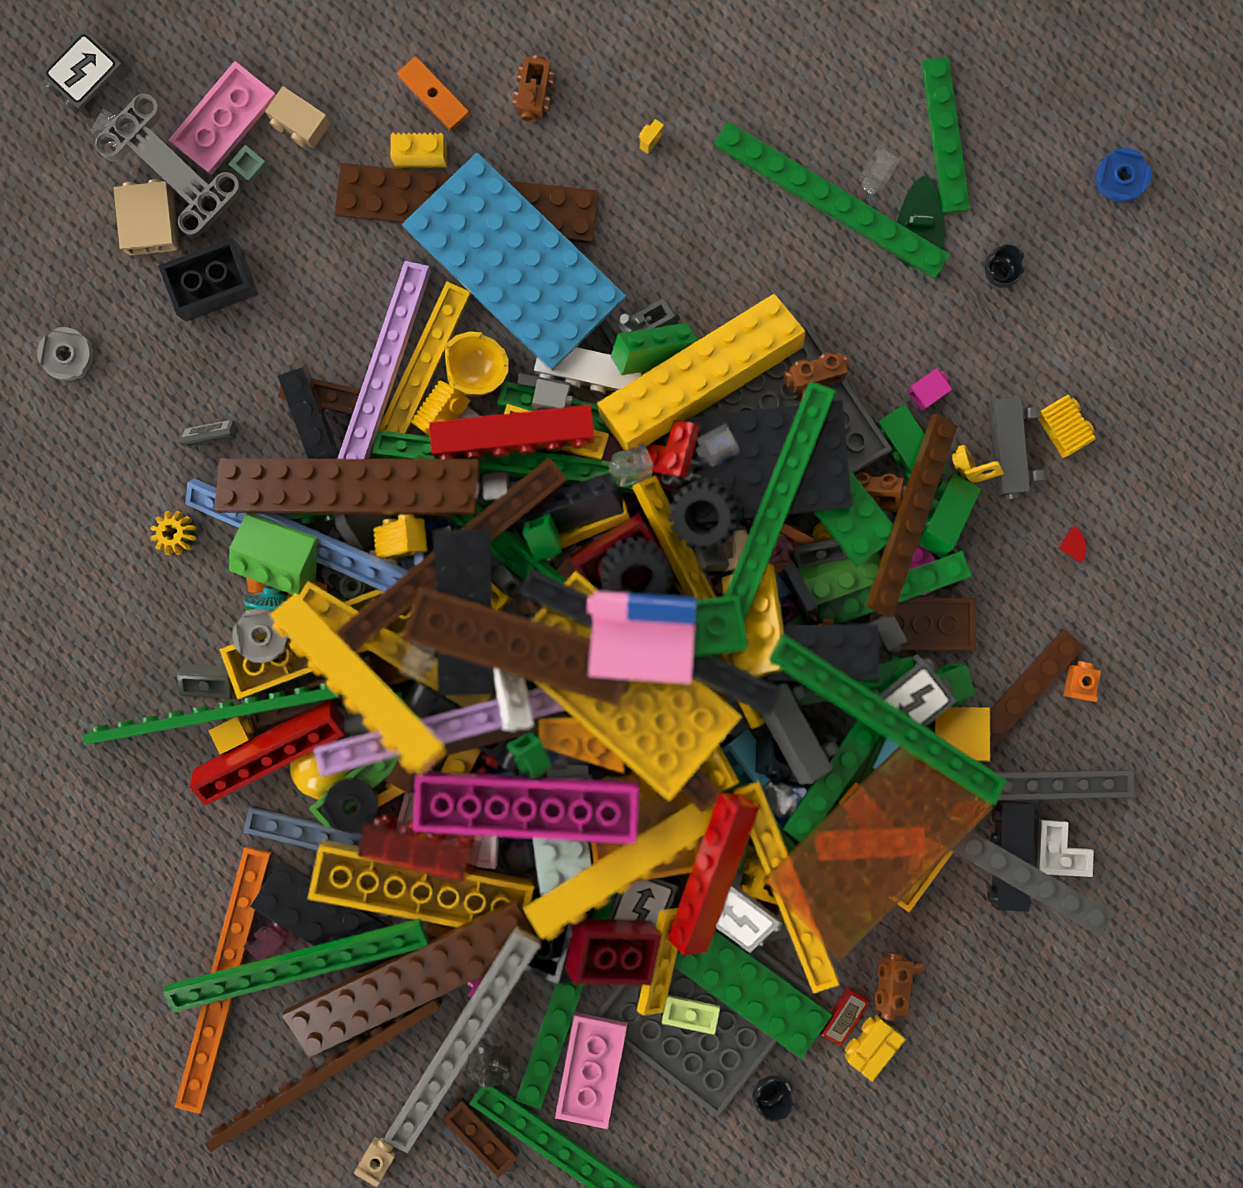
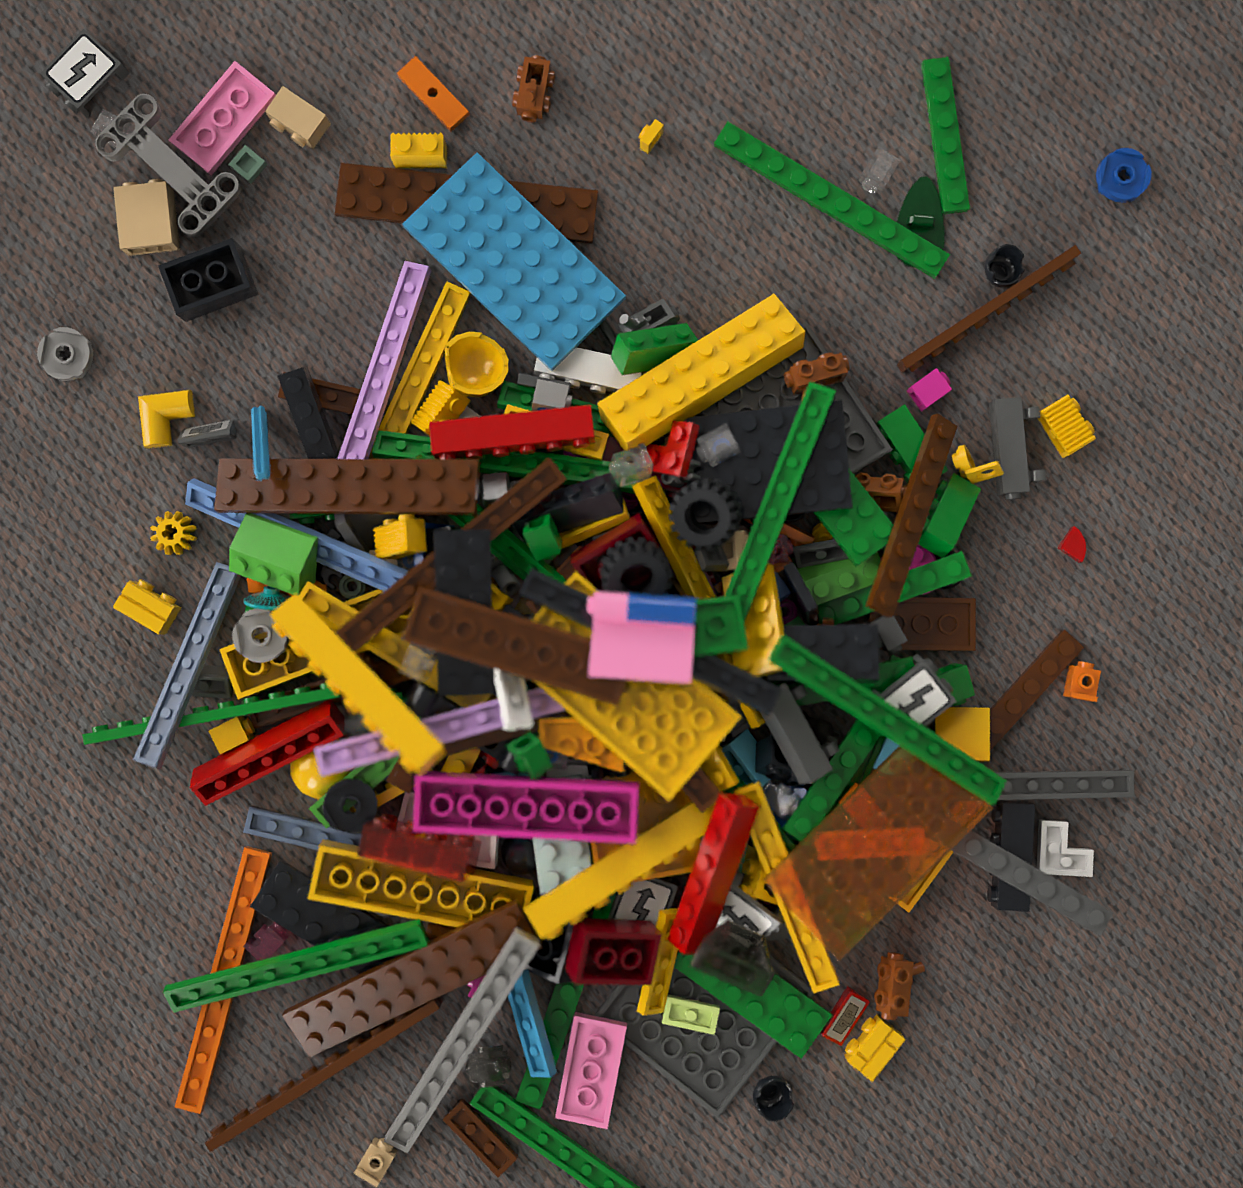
none -> yellow brick [113,579,181,635]
none -> sand blue tile [133,562,241,770]
none -> yellow brick [138,390,195,449]
none -> dark azure axle [251,405,270,481]
none -> dark azure plate [508,969,557,1077]
none -> clear smoke wedge [690,919,775,997]
none -> reddish brown plate [897,245,1081,373]

